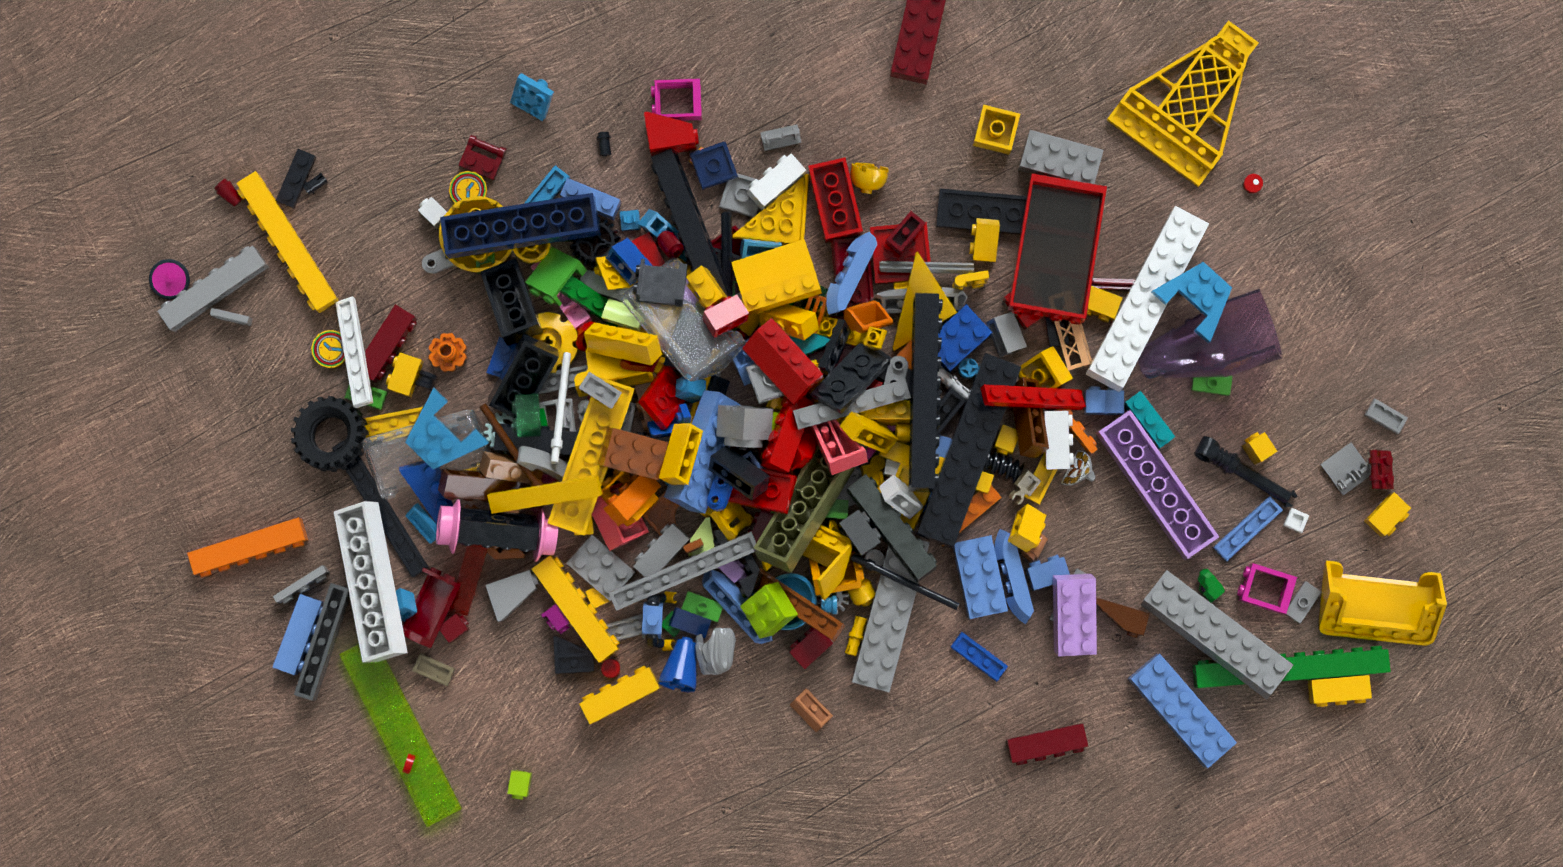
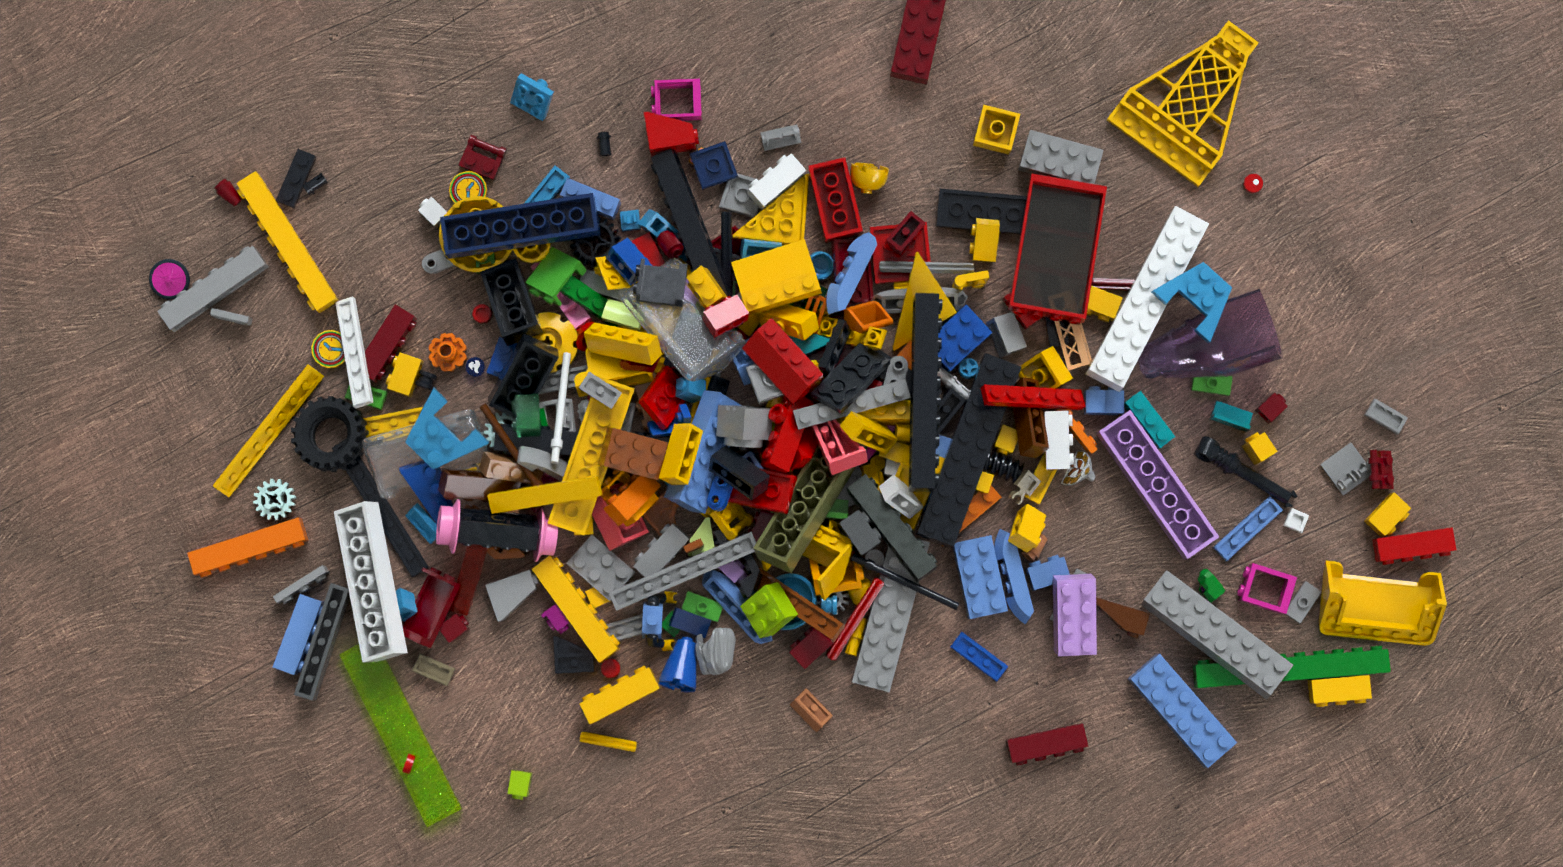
none -> yellow plate [213,364,324,497]
none -> light aqua gear [253,479,296,521]
none -> clear blue tile [466,357,485,377]
none -> red tile [472,304,492,324]
none -> yellow axle [580,732,637,752]
none -> red tile [768,403,788,424]
none -> dark azure hair [810,251,833,280]
none -> red axle [826,578,884,660]
none -> teal panel [1210,401,1253,432]
none -> dark red brick [1255,392,1288,424]
none -> red brick [1372,527,1457,565]

